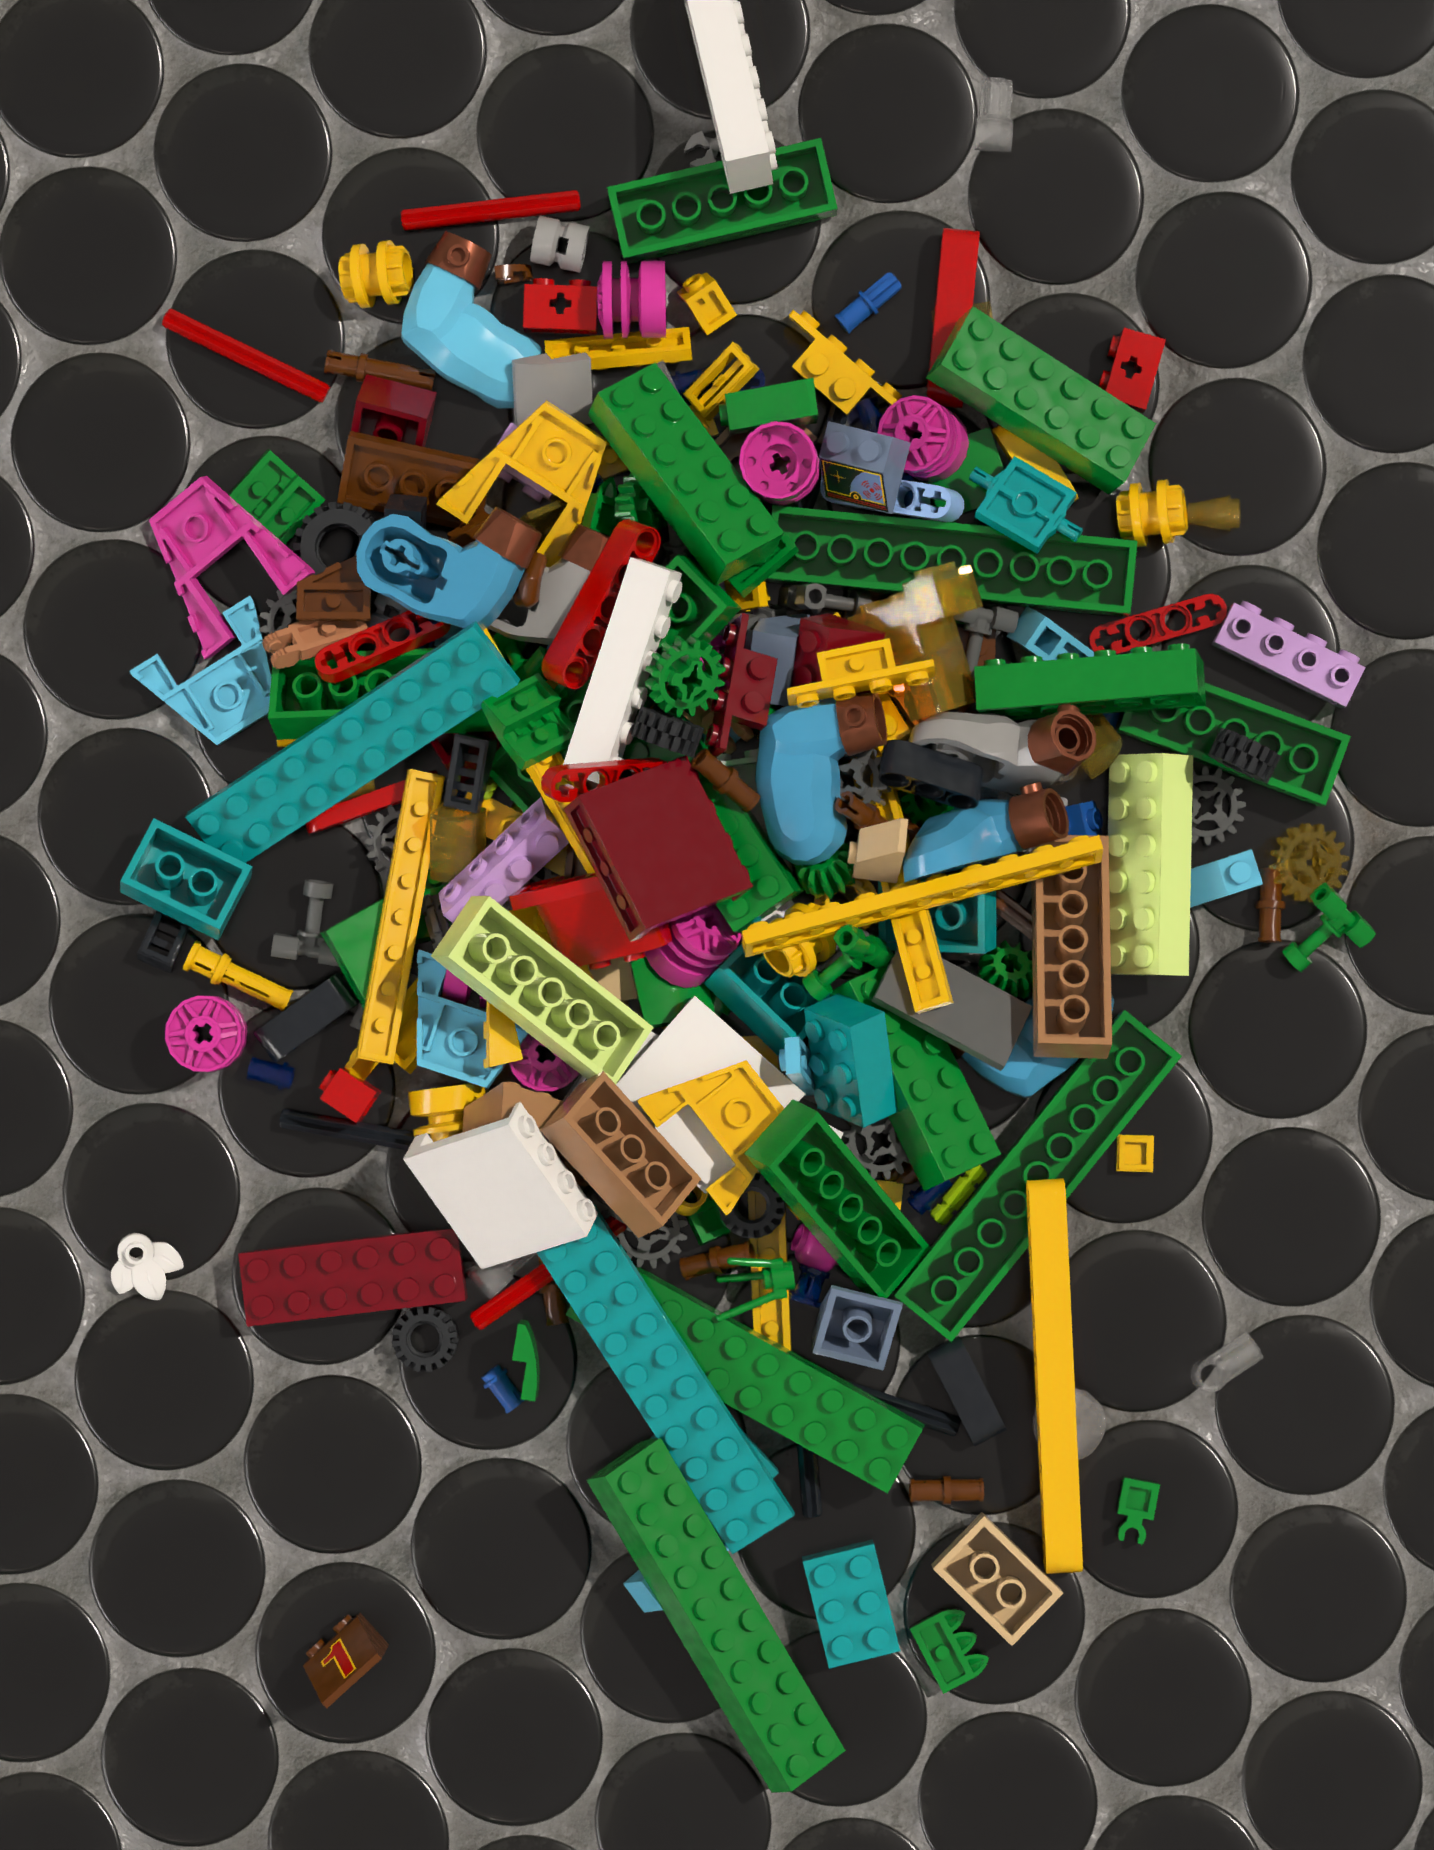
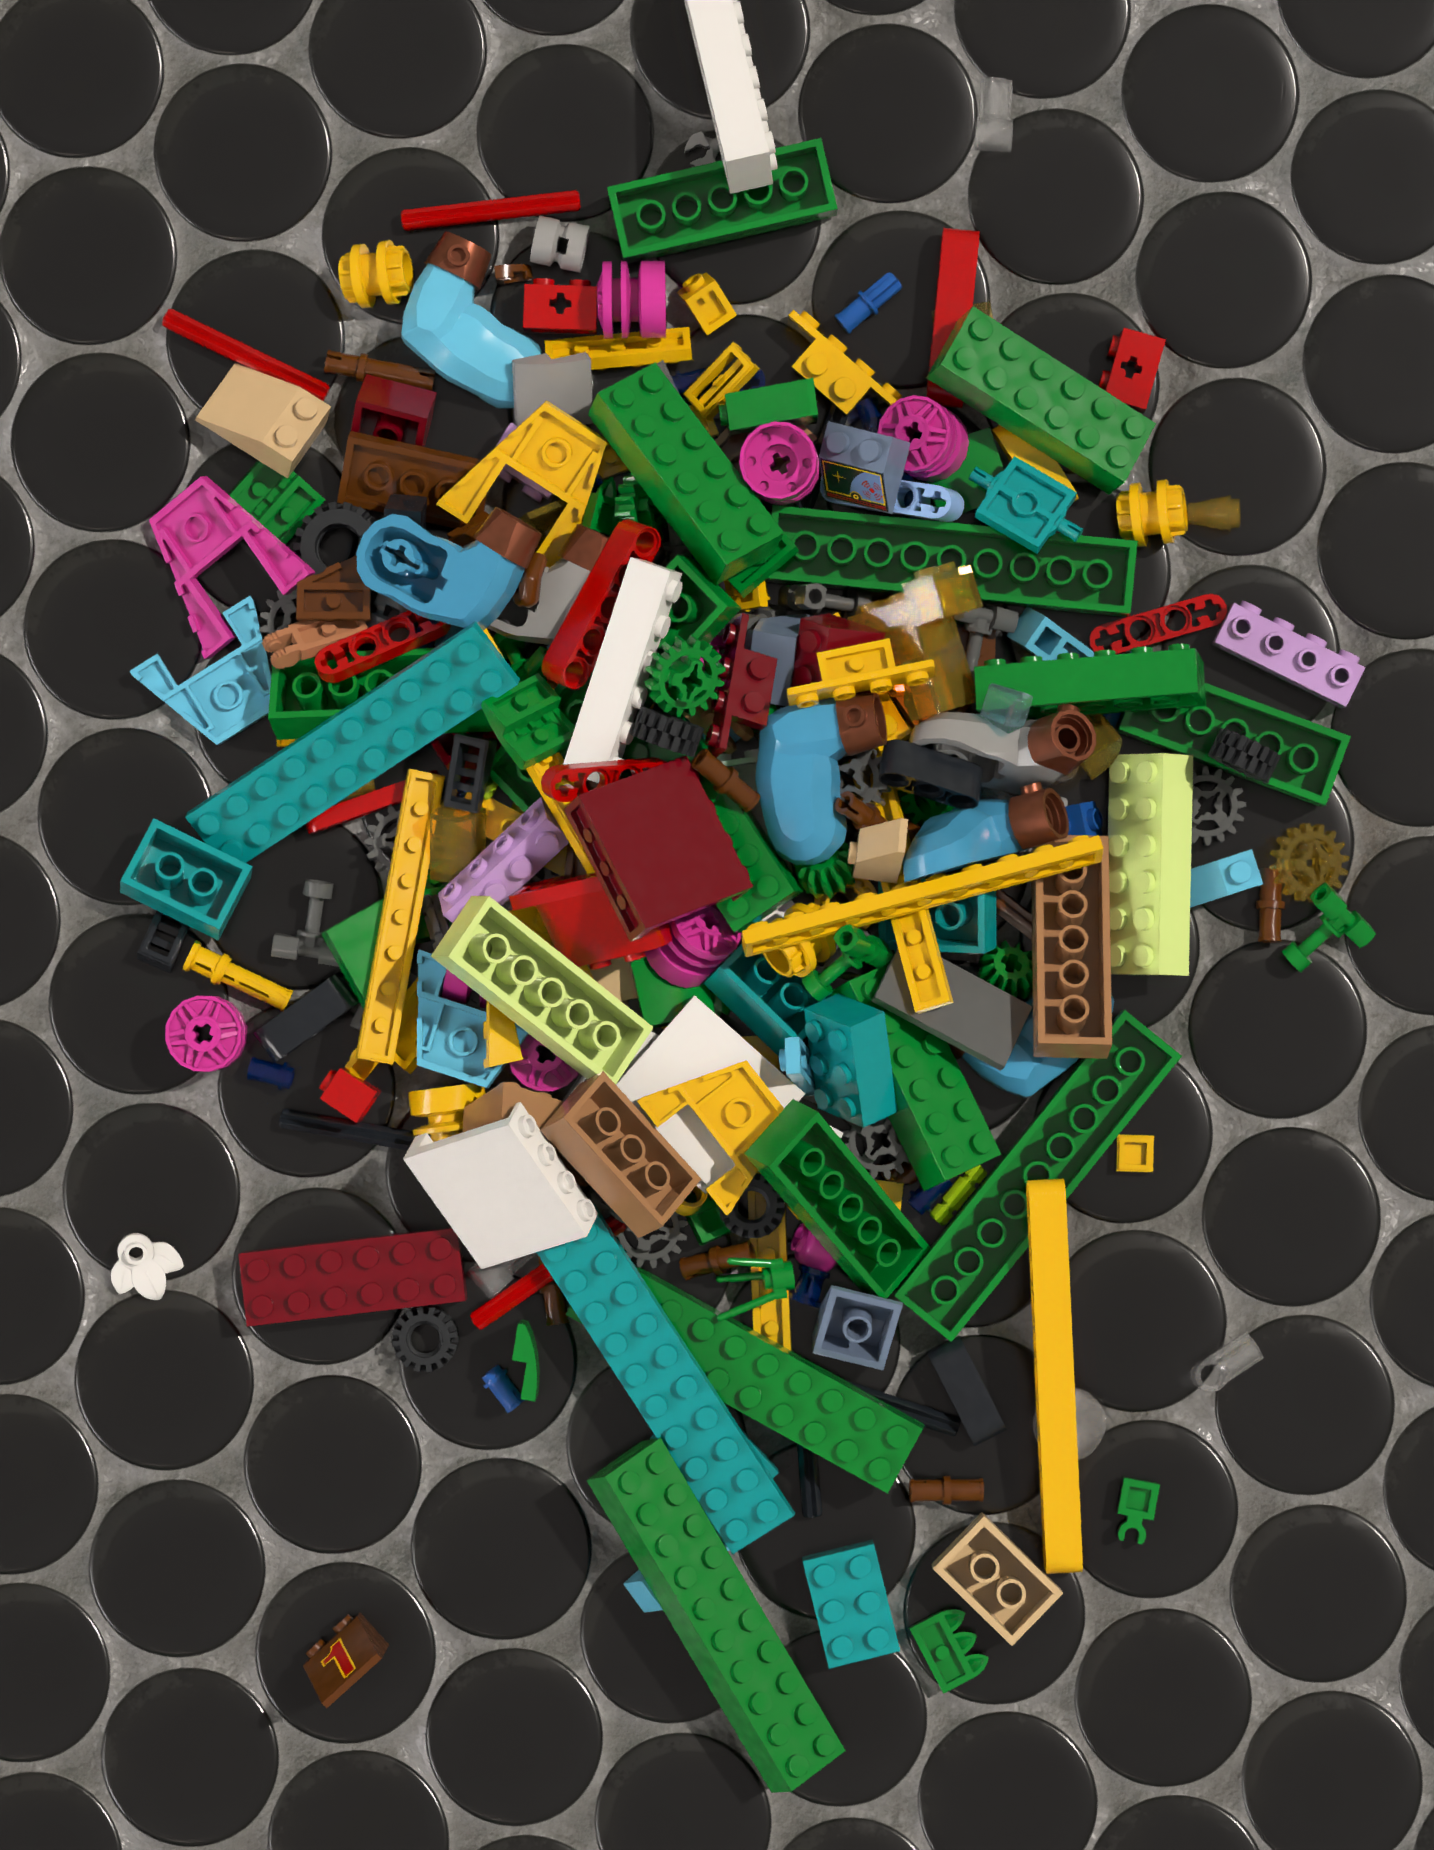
none -> tan slope [195,363,331,479]
none -> clear light blue slope [980,683,1033,734]

